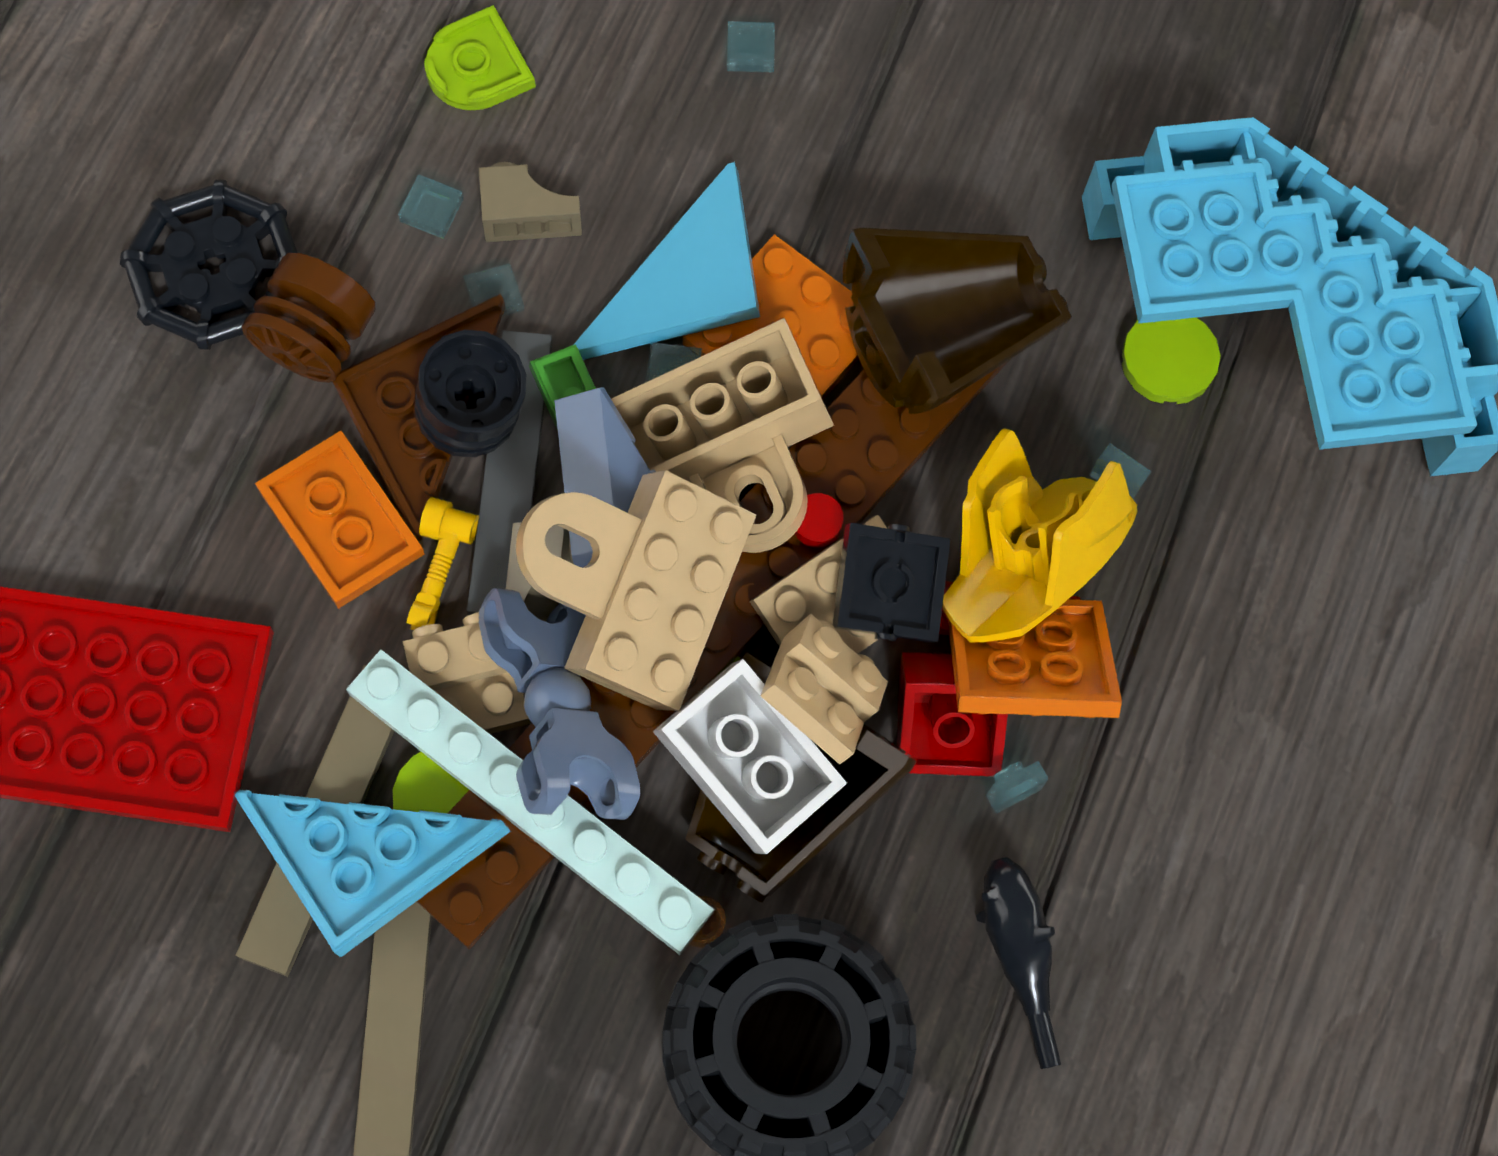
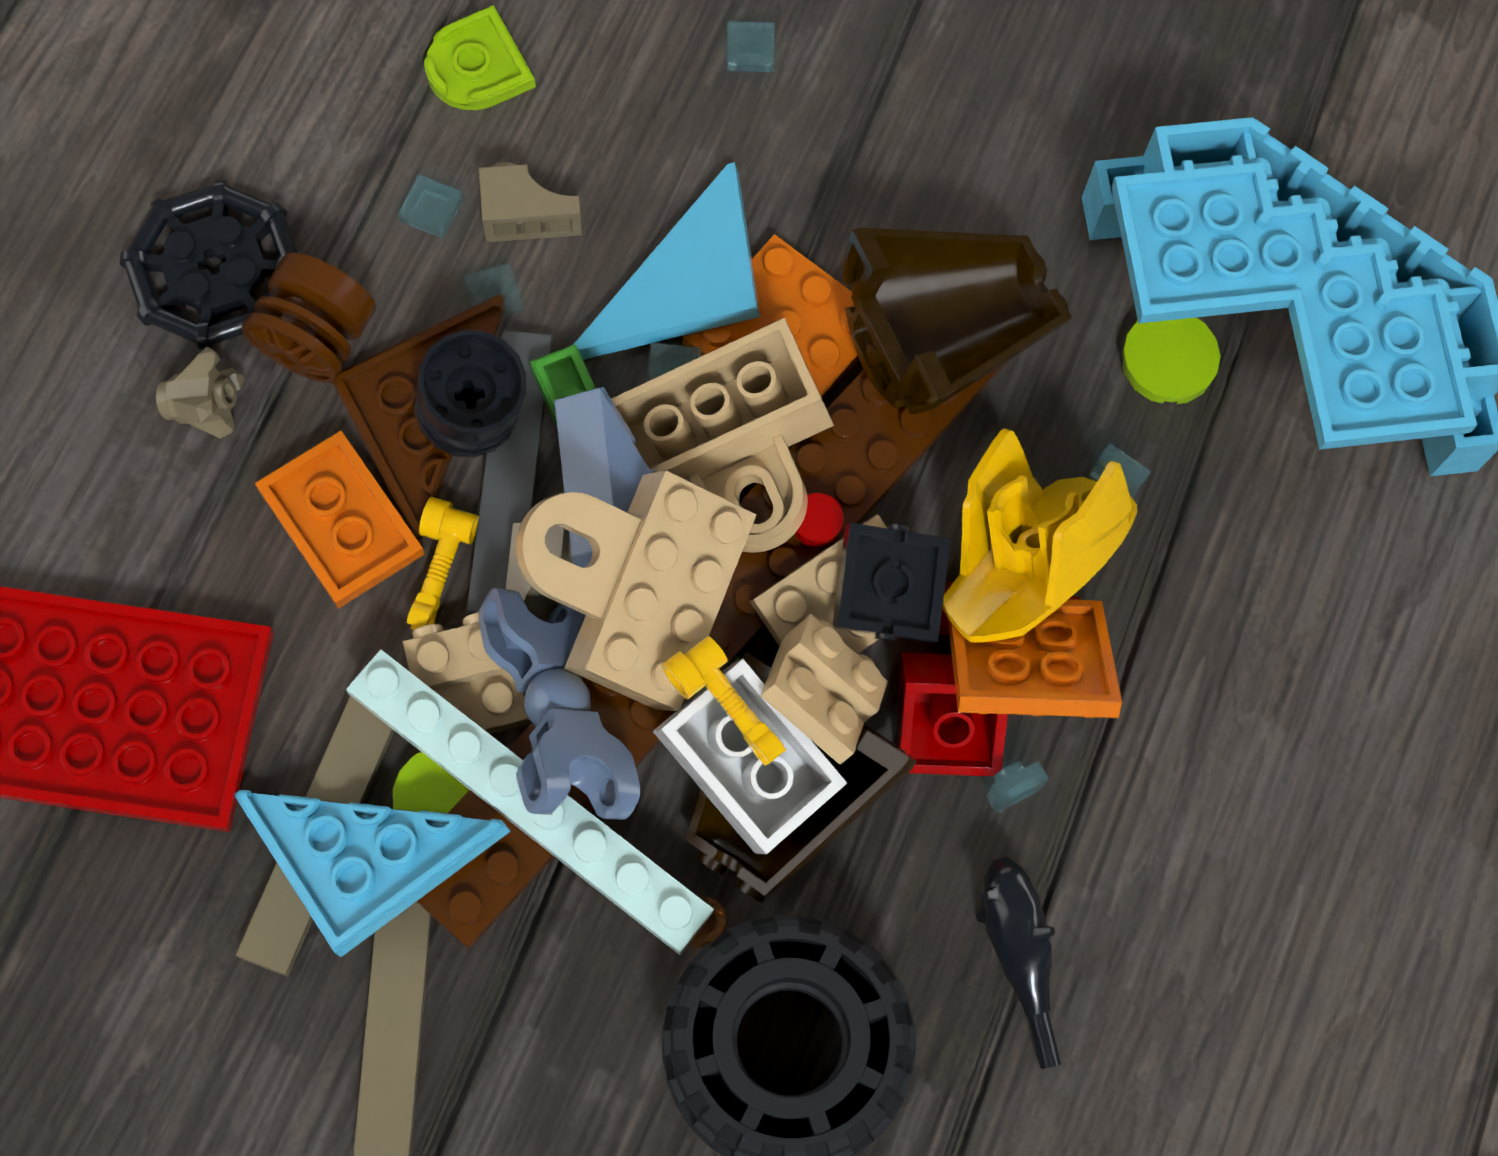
none -> dark tan rock [156,347,244,439]
none -> yellow brick [661,636,786,766]

